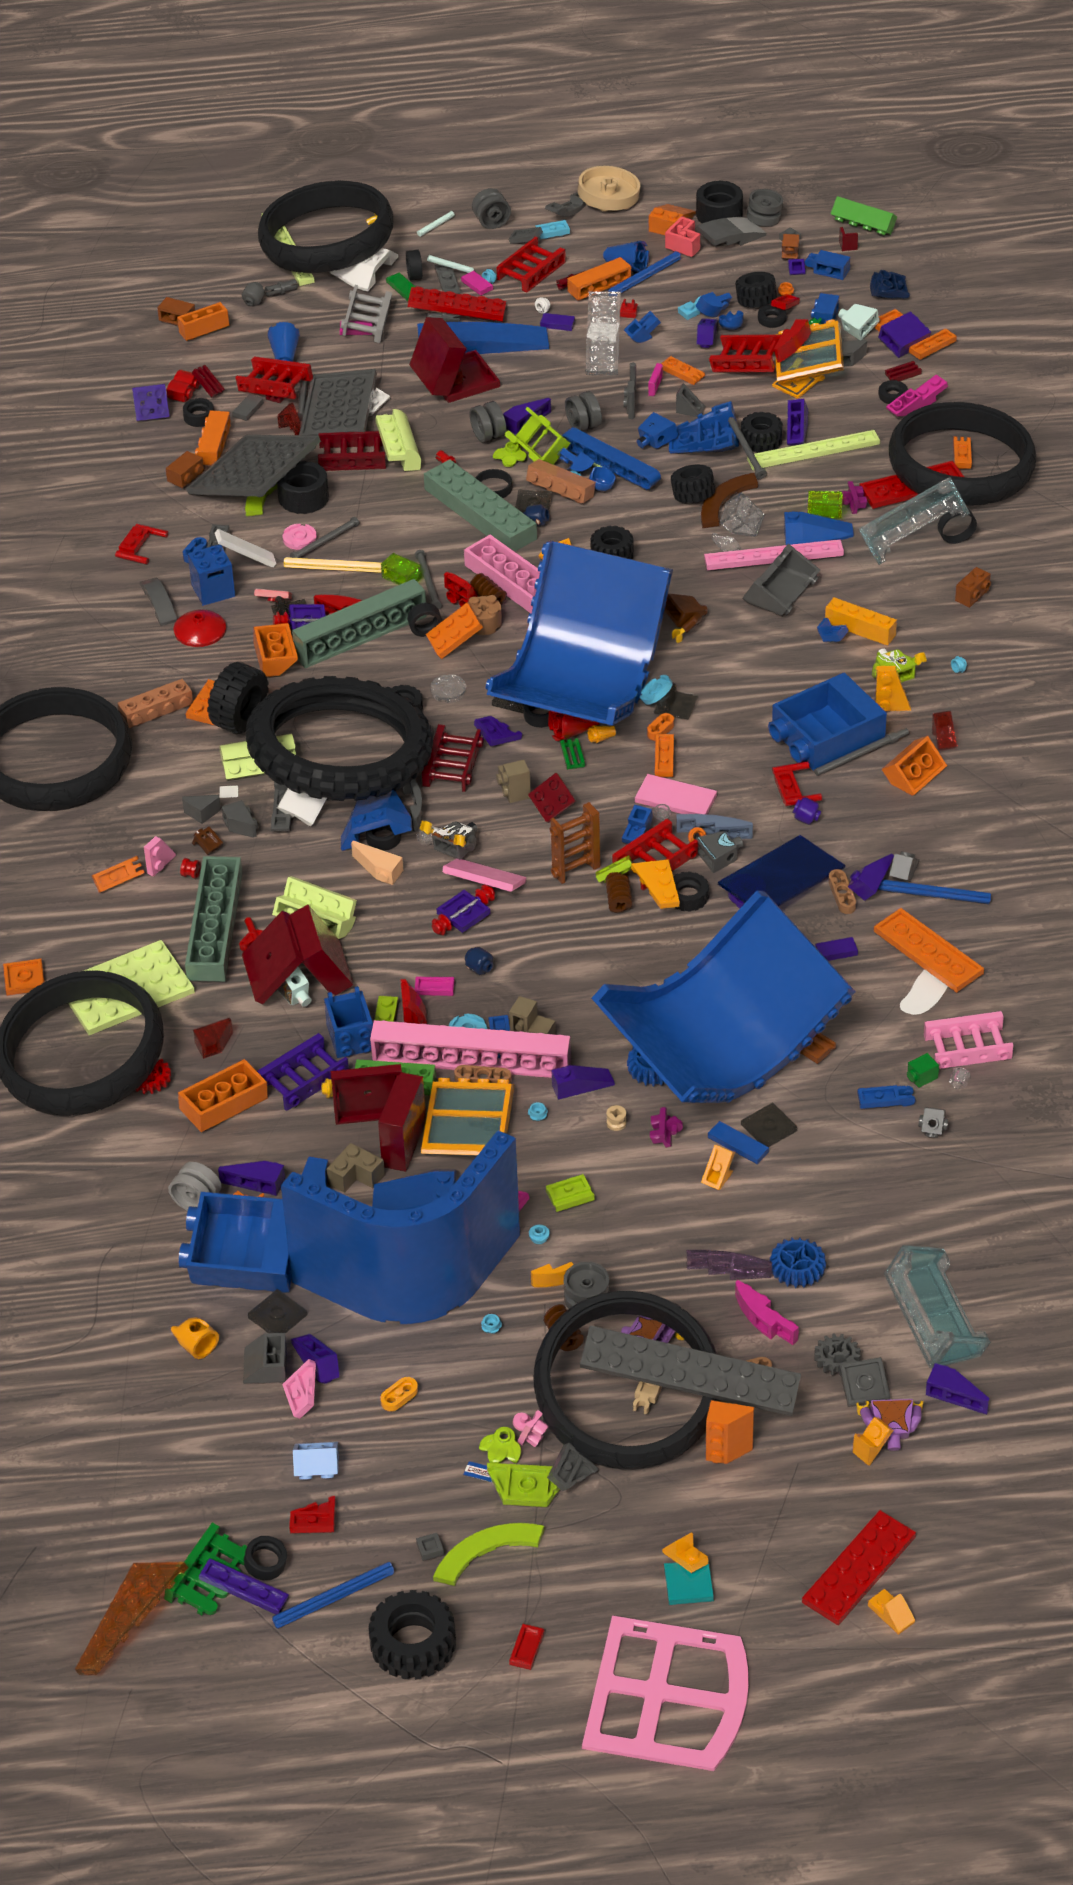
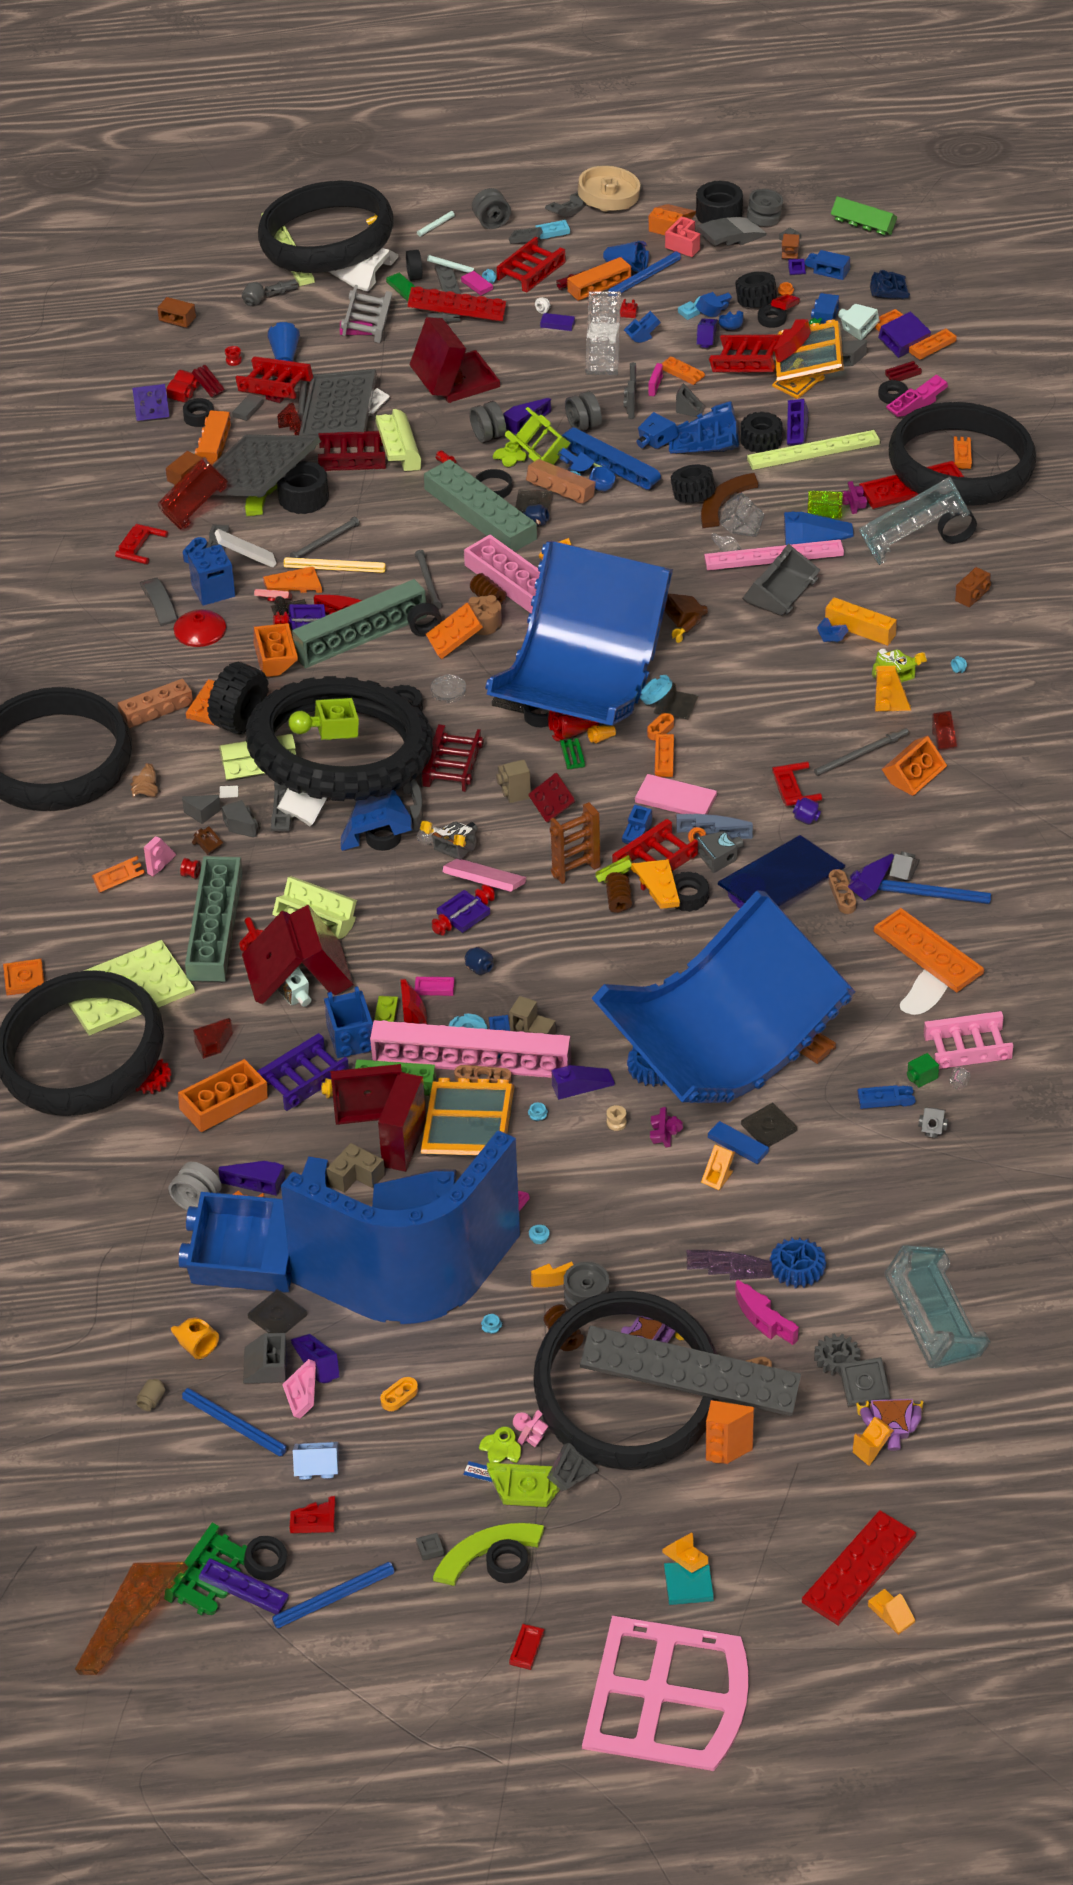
orange brick [177,302,229,341] -> none
bright pink tile [283,524,317,550] -> none
light nougat slope [351,841,403,885] -> none
black tyre [369,1590,456,1680] -> none
clear neon green brick [381,553,422,585] -> none
blue slope [417,322,549,354] -> none
red slope [444,572,478,607] -> none
dark purple wing [474,716,522,746] -> none
lime plate [546,1174,595,1212] -> none
black tyre [590,525,634,559] -> none
tan plate [633,1381,662,1414] -> none
clear plate [653,804,671,821] -> none
dark grey bar [728,417,767,479] -> none
blue brick [768,672,887,771] -> none
dark purple tile [815,937,858,961] -> none
dark red panel [839,227,858,251] -> none
dark purple slope [926,1363,990,1415] -> none
none -> medium nougat hair [130,763,158,797]
none -> dark tan brick [136,1379,166,1411]
none -> clear red windscreen [157,457,228,530]
none -> blue axle [182,1388,287,1456]
none -> red wheel [225,346,242,366]
none -> orange wing [263,566,322,593]
none -> lime brick [288,698,359,740]
none -> black tyre [486,1539,529,1583]

